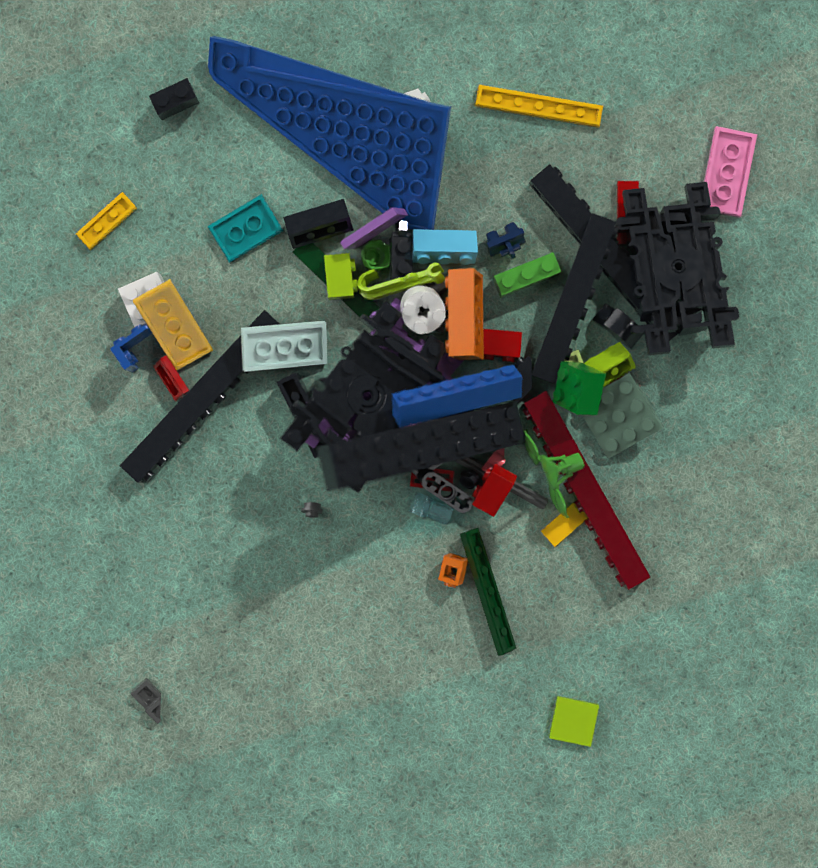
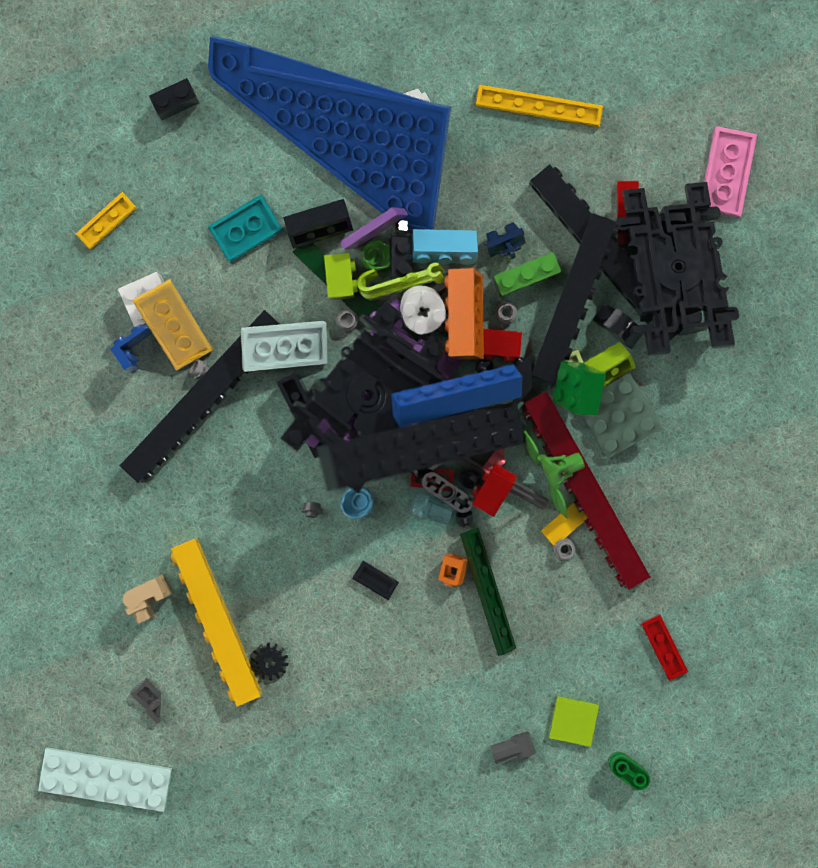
red tile [153,355,189,401] -> none
none -> light aqua plate [38,747,172,812]
none -> tan hips [123,575,172,624]
none -> yellow brick [170,538,263,706]
none -> light grey plate [190,359,209,379]
none -> black gear [251,643,289,681]
none -> light grey plate [337,310,358,331]
none -> medium azure hair [340,487,374,519]
none -> black tile [352,560,399,600]
none -> black hinge [456,511,473,528]
none -> black plate [475,359,494,373]
none -> dark grey piece [490,732,536,765]
none -> light grey plate [496,302,517,323]
none -> light grey plate [554,539,575,560]
none -> green brick [608,752,650,790]
none -> red tile [640,614,688,681]

